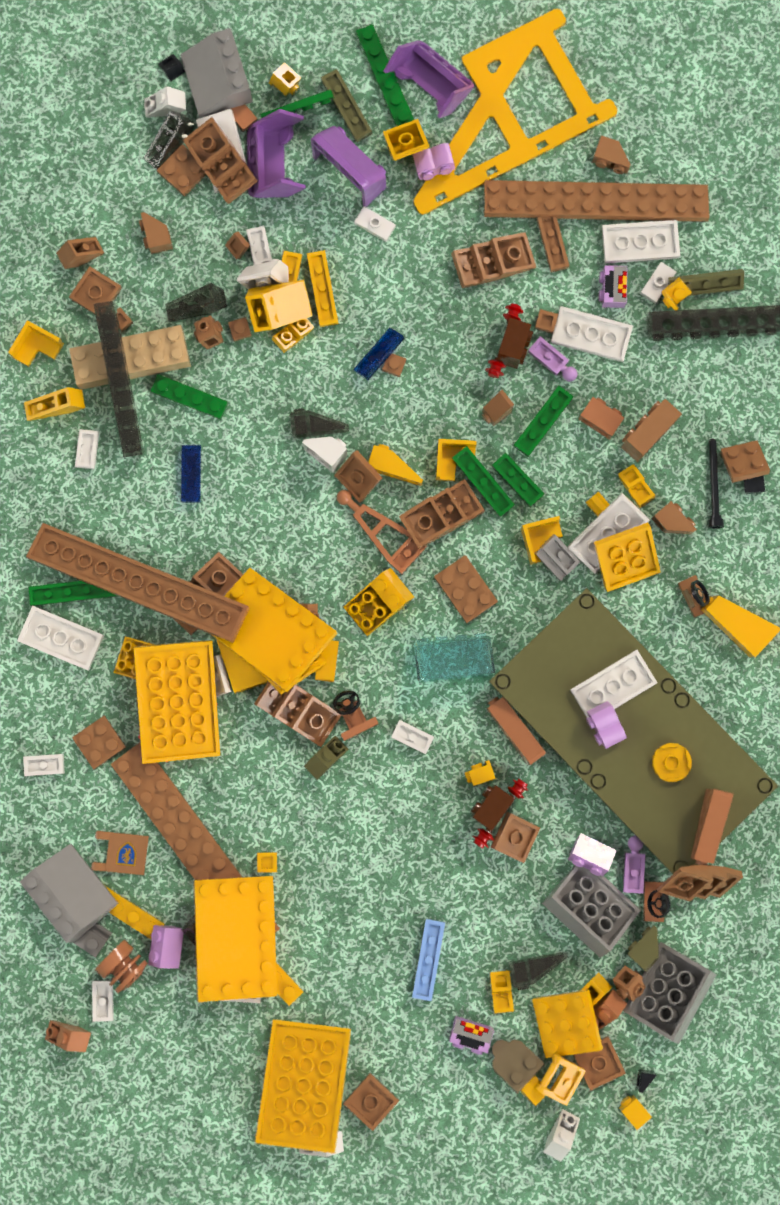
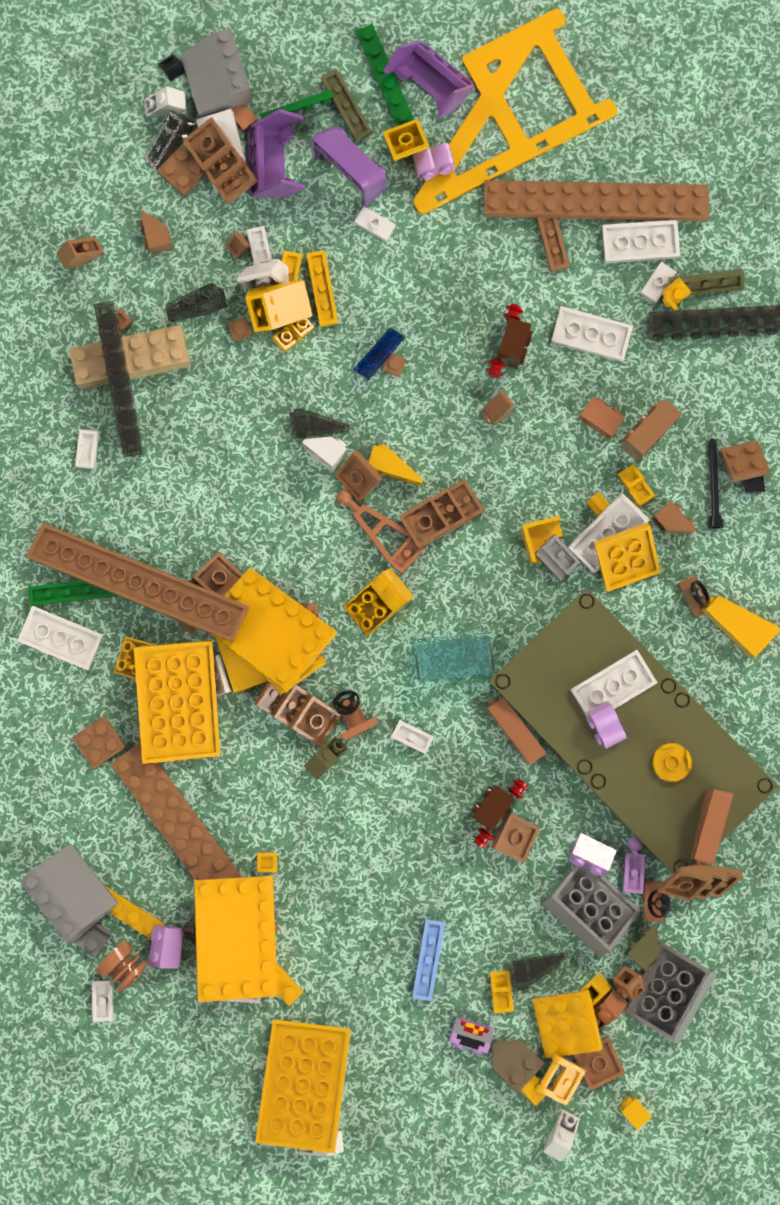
yellow panel [8,320,64,367] -> none
white plate [23,754,65,776] -> none
yellow slope [24,387,85,421] -> none
nougat slope [45,1020,91,1052] -> none
medium nougat plate [69,266,122,319] -> none
medium nougat flag [91,831,149,875] -> none
green plate [151,374,228,420] -> none
clear blue plate [181,445,201,503] -> none
medium nougat brick [194,315,223,350] -> none
yellow brick [269,63,301,96] -> none
yellow slope [315,640,339,682] -> none
medium nougat plate [343,1073,399,1131] -> none
medium nougat plate [434,555,498,624] -> none
yellow panel [436,439,477,481] -> none
medium nougat slope [451,232,536,288] -> none
green plate [452,446,515,517] -> none
yellow brick [464,760,496,786] -> none
green plate [491,453,544,507] -> none
green plate [513,386,574,457] -> none
lavender plate [528,336,578,382] -> none
medium nougat plate [535,309,558,334] -> none
medium nougat slope [592,135,631,174] -> none
brick [599,265,627,308] -> none
black slope [636,1069,657,1093] -> none

